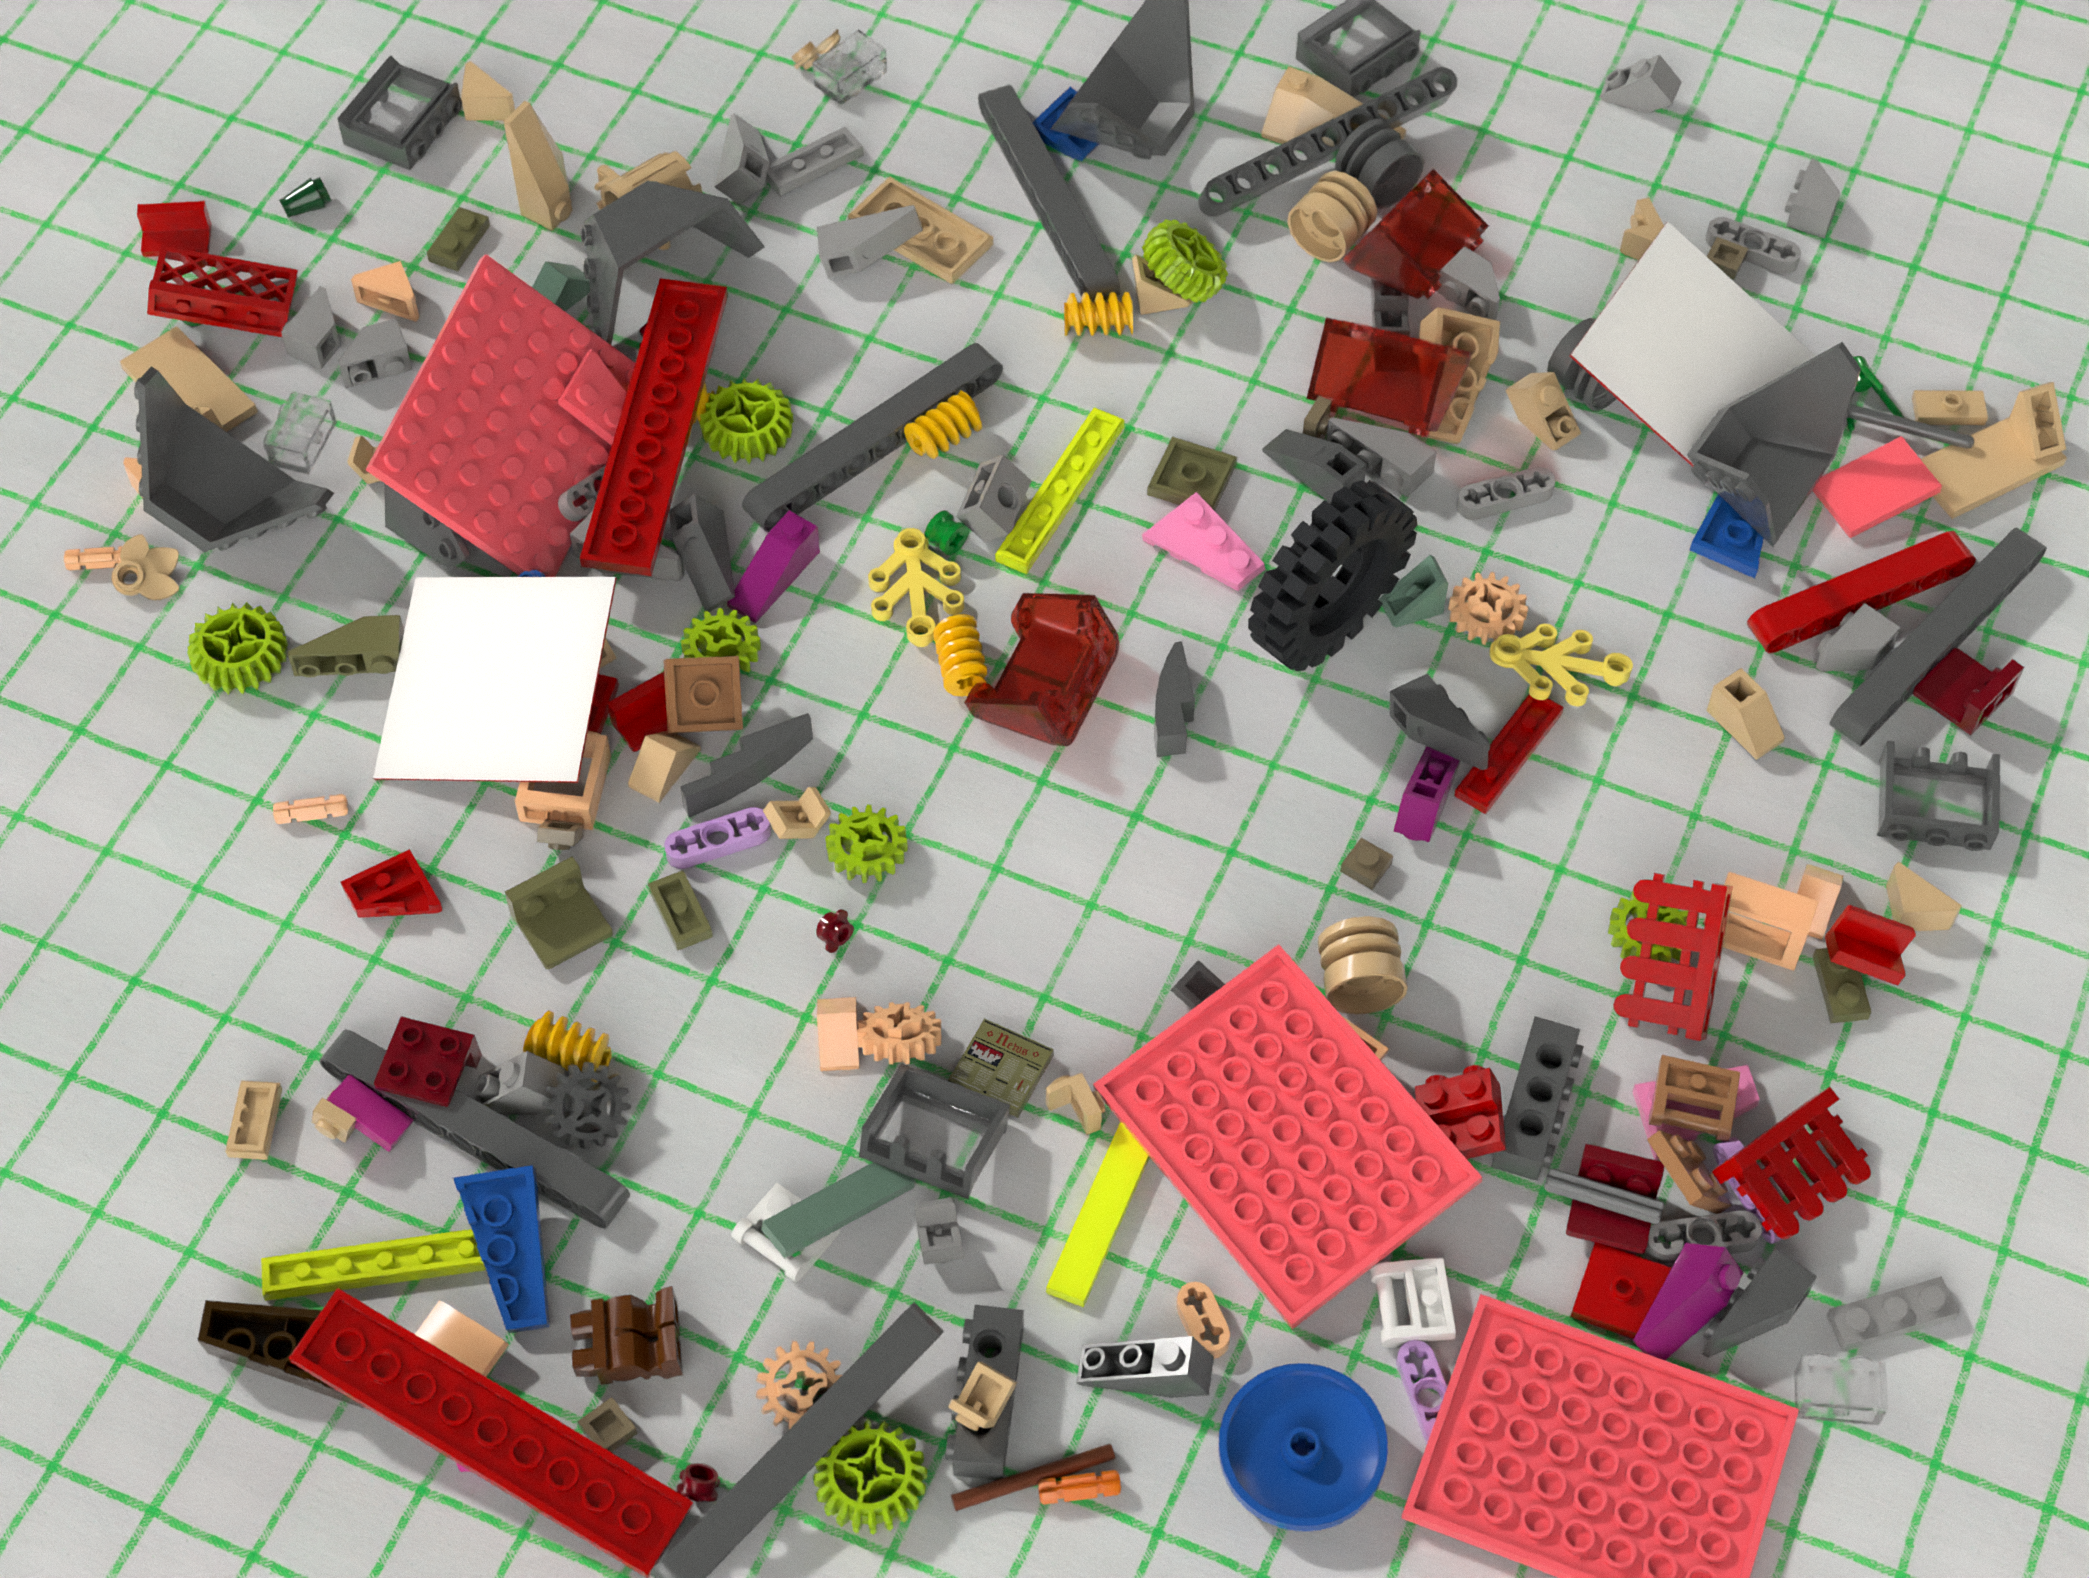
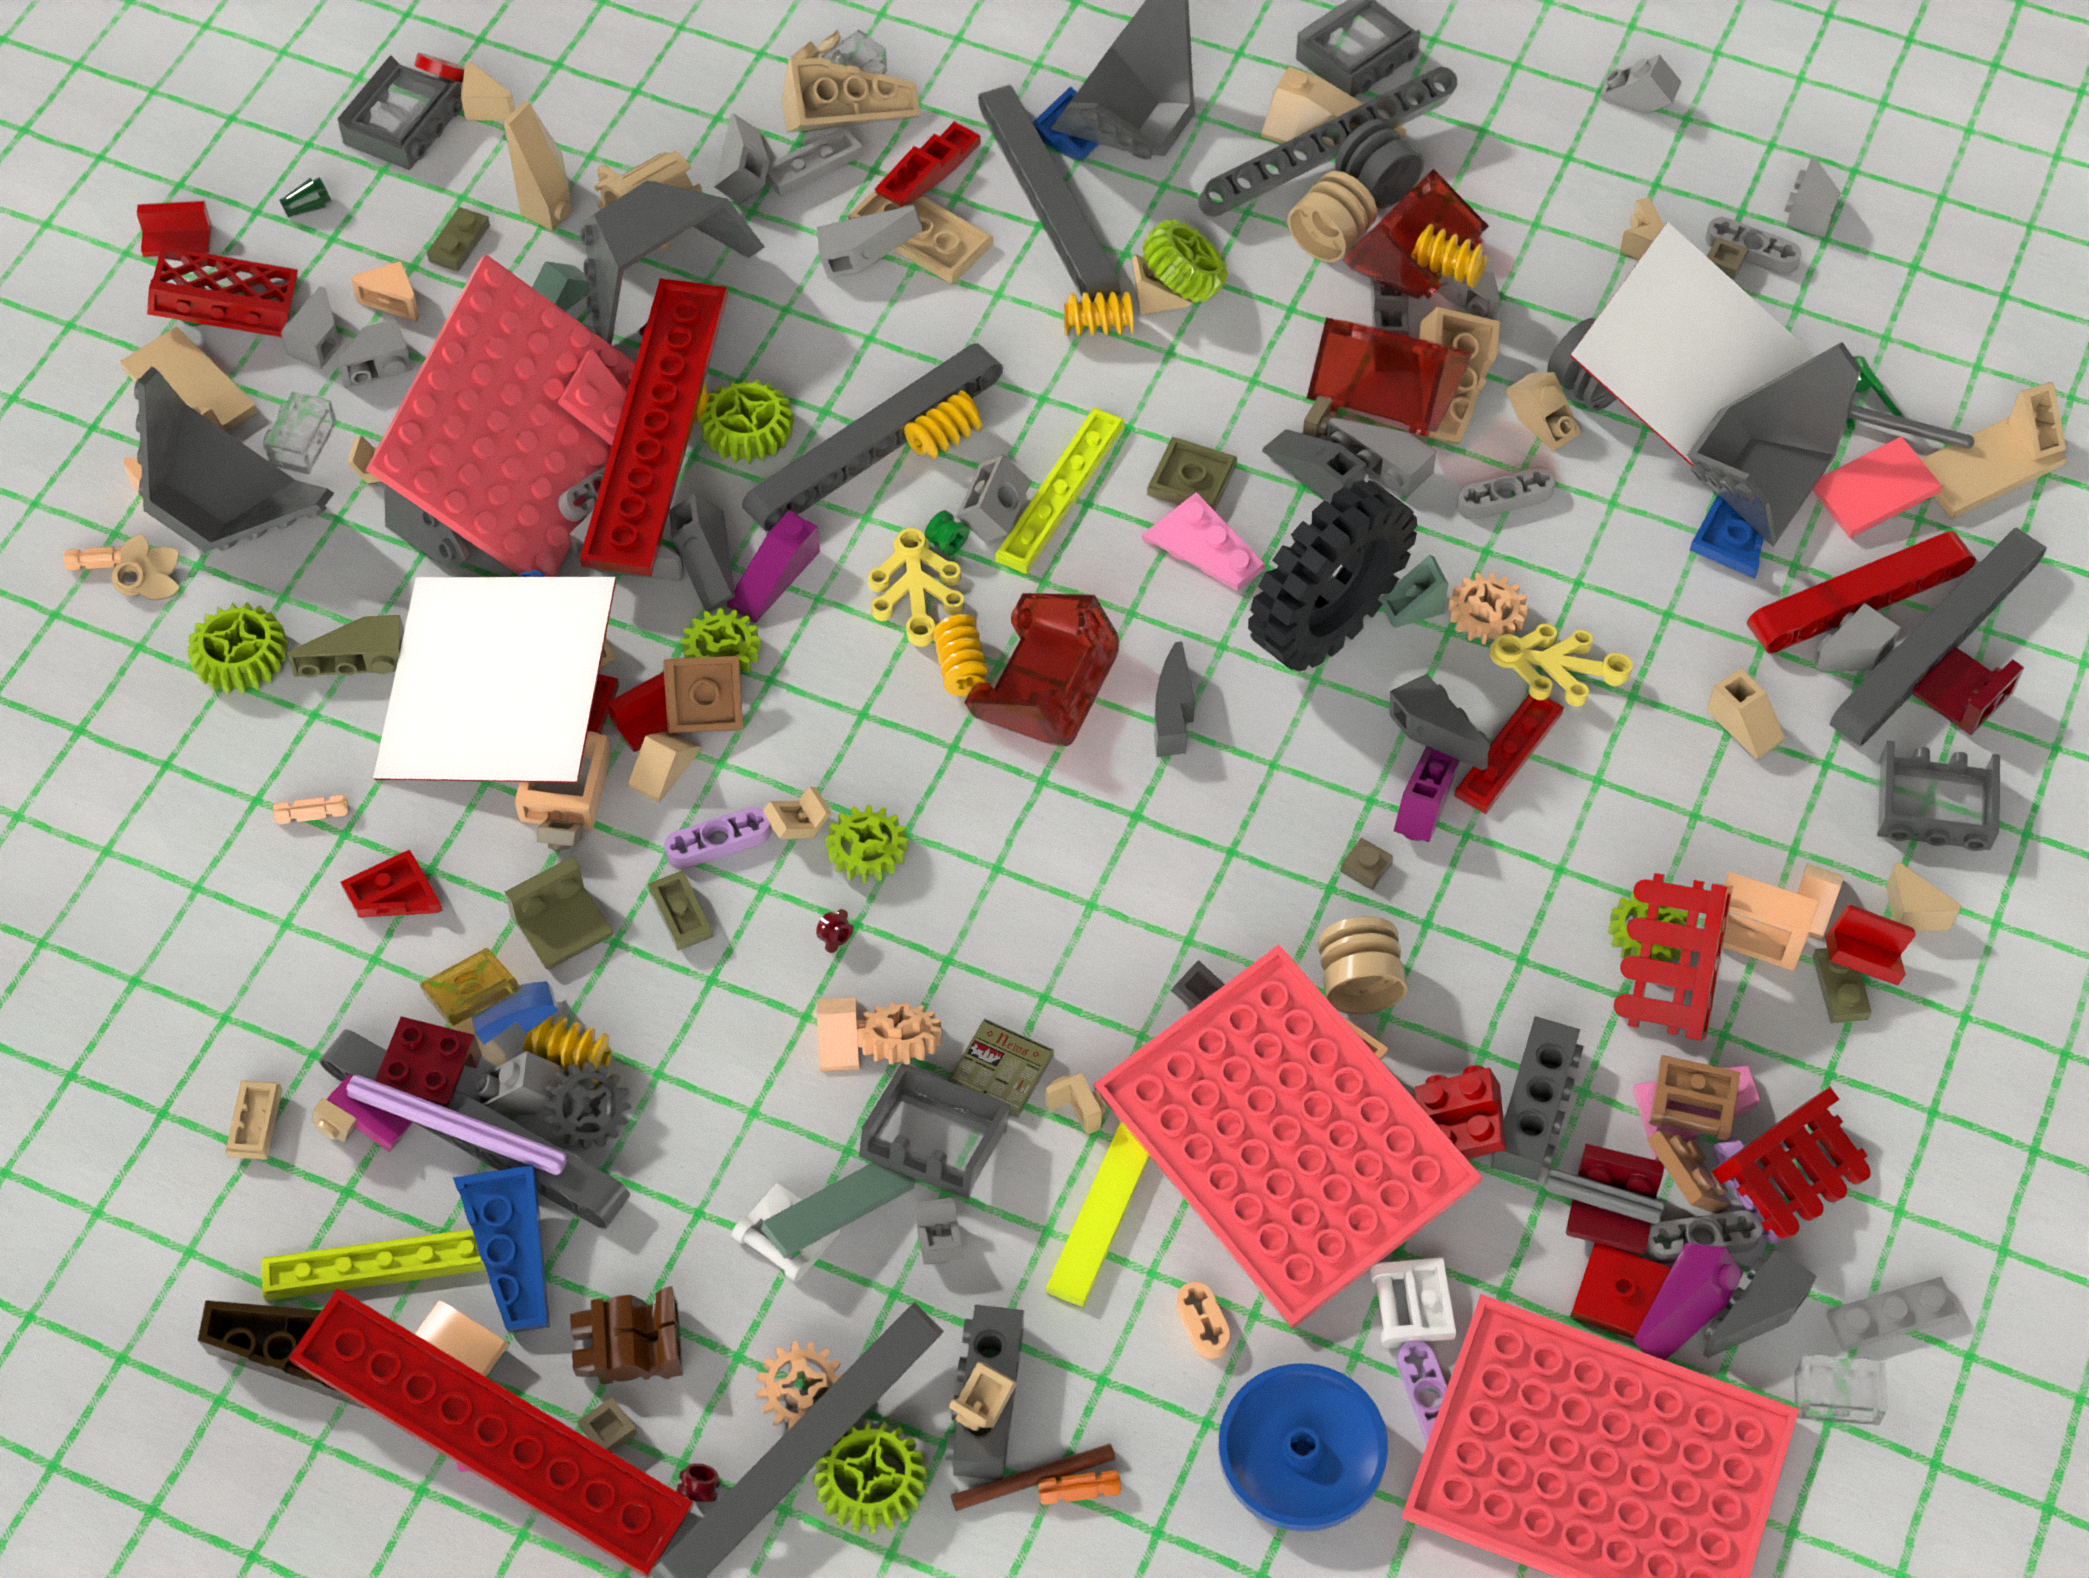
dark grey slope [680,713,813,818] -> none
dark grey slope [1076,1336,1214,1398] -> none
tan plate [1912,390,1988,425] -> none
none -> lavender axle [347,1075,567,1175]
none -> red piece [414,53,465,82]
none -> clear yellow plate [420,948,520,1028]
none -> blue slope [470,981,558,1045]
none -> tan wedge [782,57,920,133]
none -> red slope [875,121,981,207]
none -> yellow piece [1411,224,1489,288]

